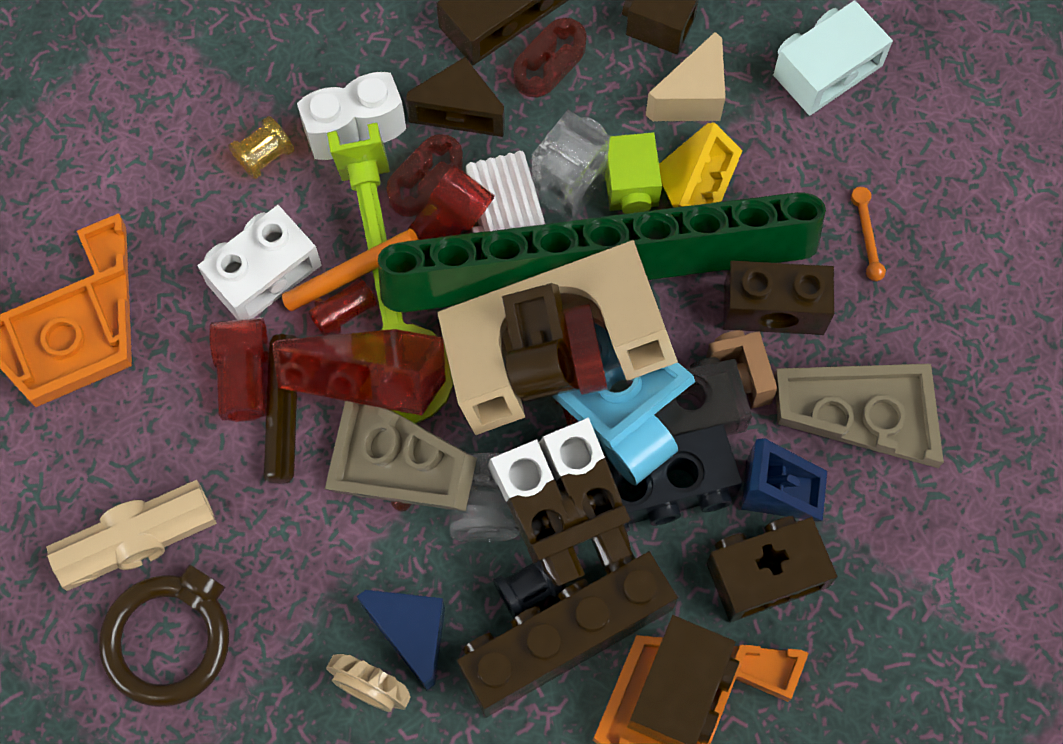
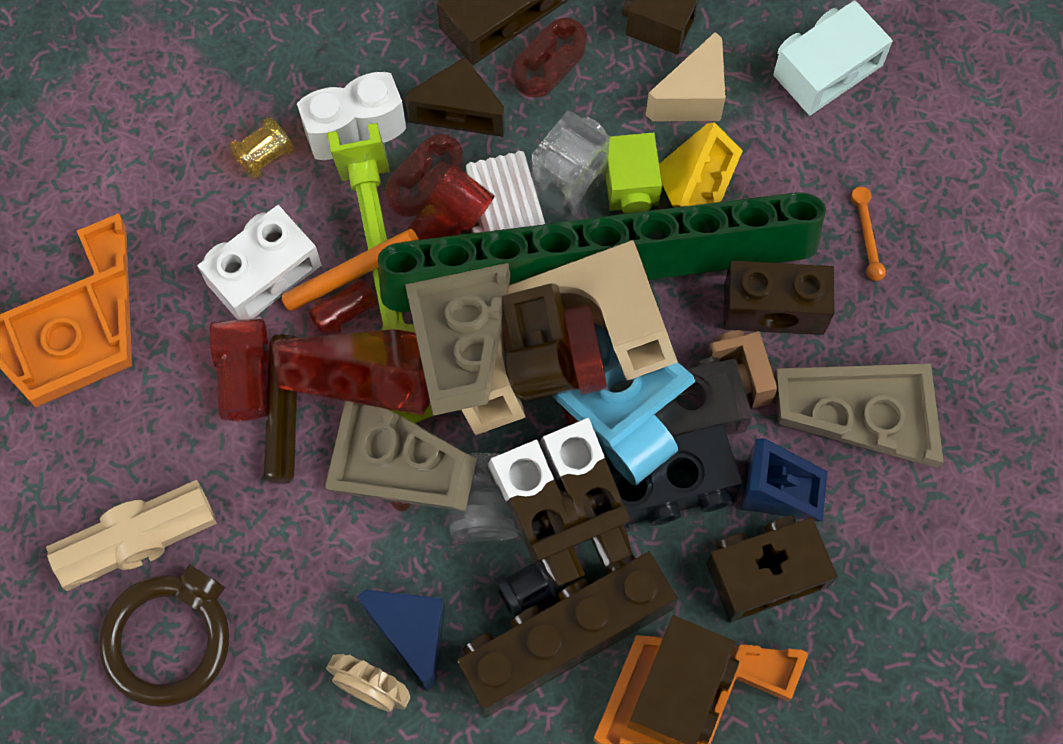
none -> dark tan wing [405,263,510,416]

